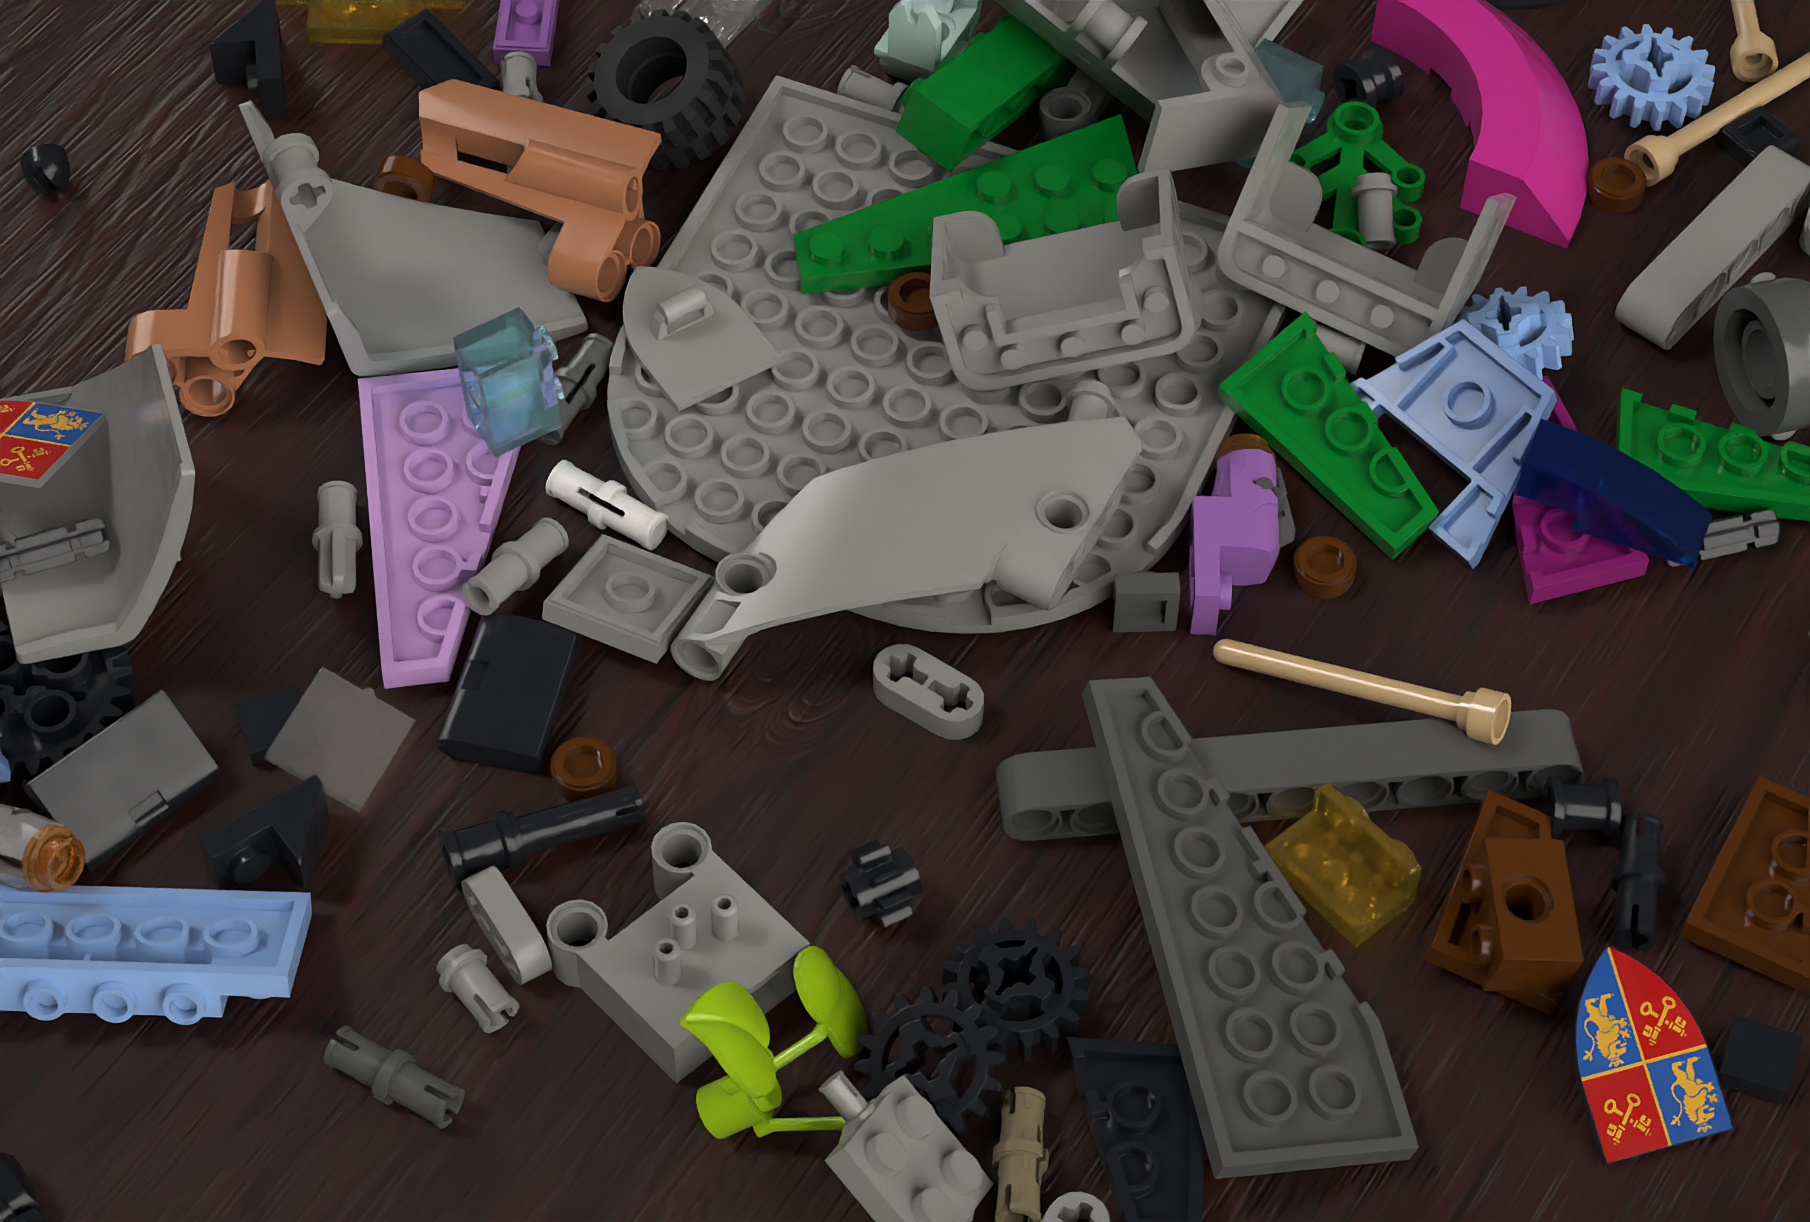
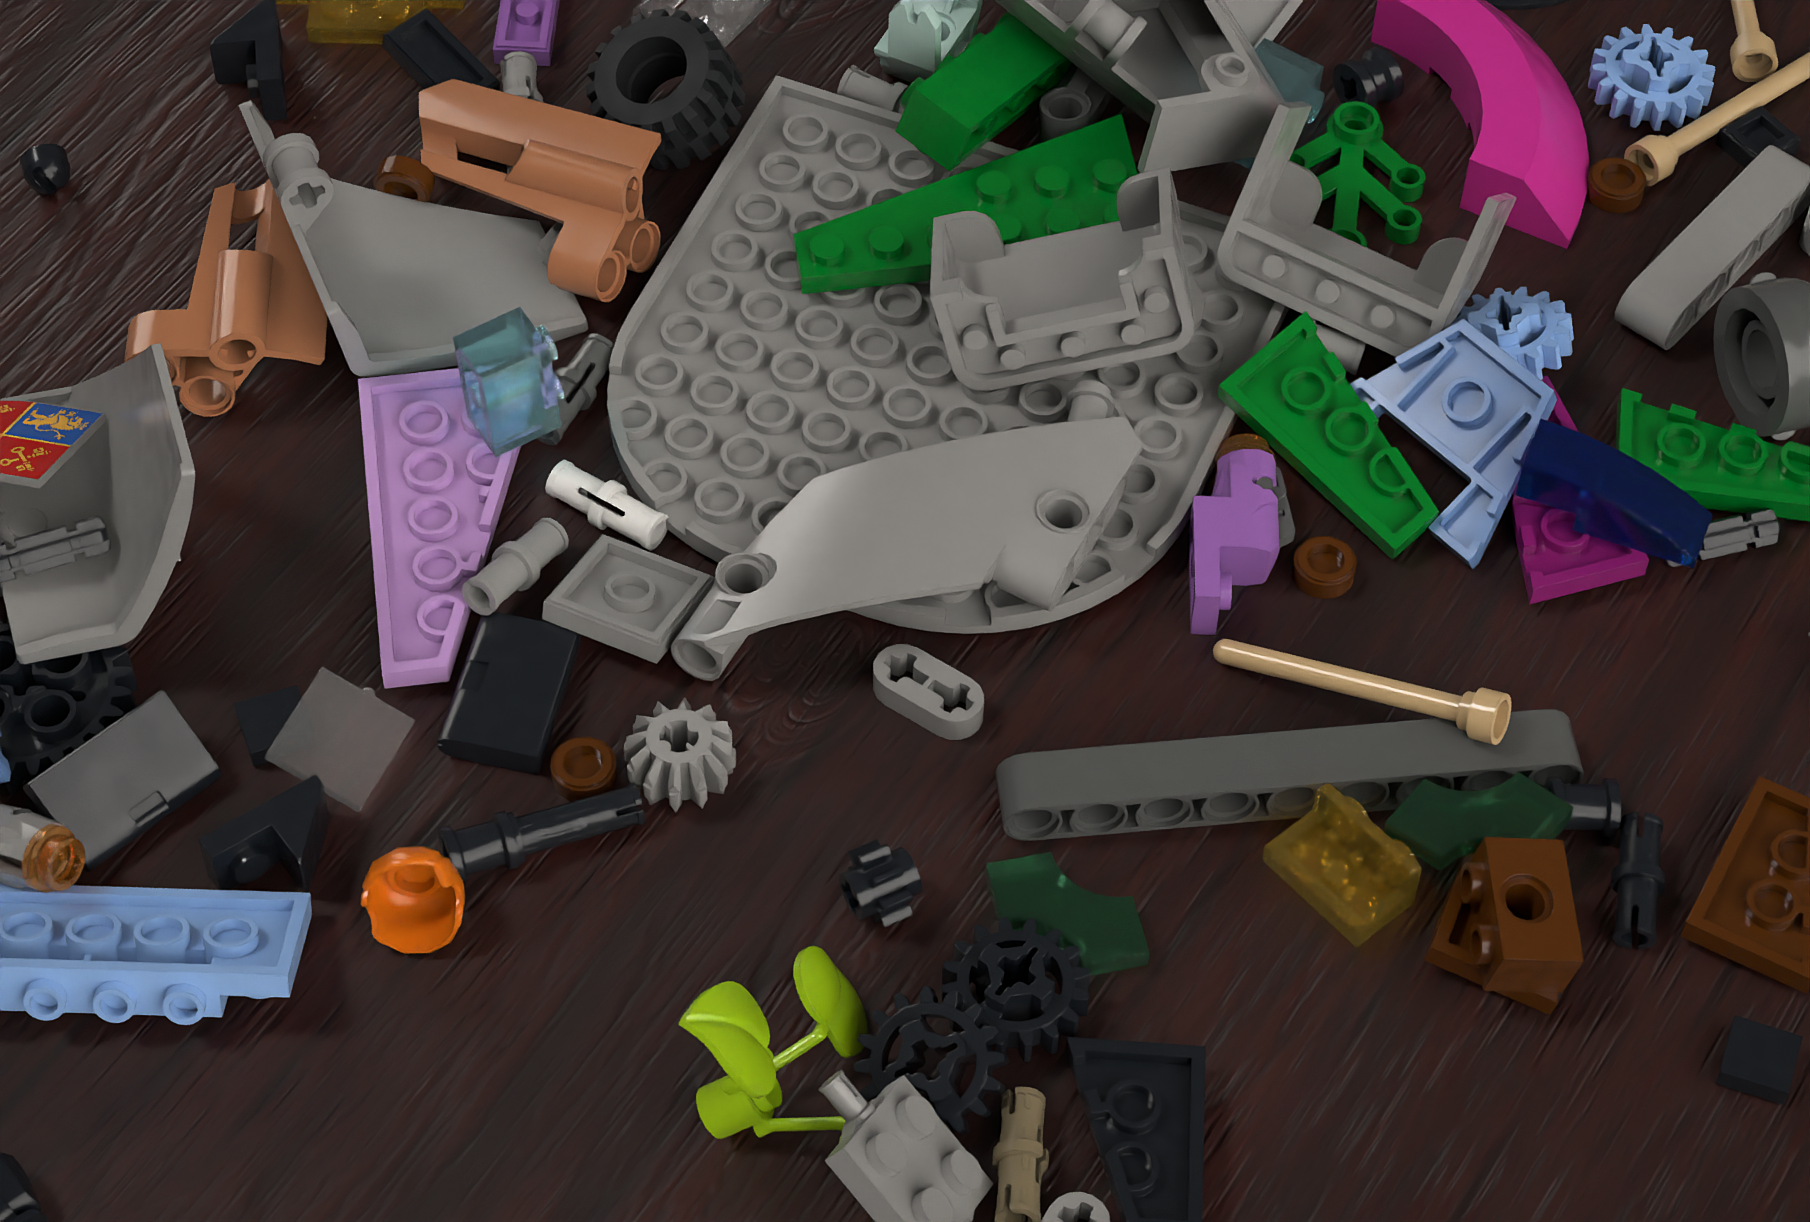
light grey axle [312,481,363,599] -> none
dark grey pin [324,1025,465,1129] -> none
light grey pin [436,944,519,1033] -> none
light grey beam [461,866,552,985] -> none
light grey piece [546,822,810,1083] -> none
light grey shield [623,266,782,412] -> none
reddish brown tile [887,272,938,331] -> none
dark grey wing [1082,677,1419,1179] -> none
dark grey plate [1111,571,1181,632] -> none
light grey pin [1350,173,1398,250] -> none
shield [1571,944,1735,1165] -> none
none -> orange hair [361,846,465,954]
none -> light grey gear [624,697,736,813]
none -> clear green tile [985,852,1150,975]
none -> clear green tile [1384,772,1574,870]

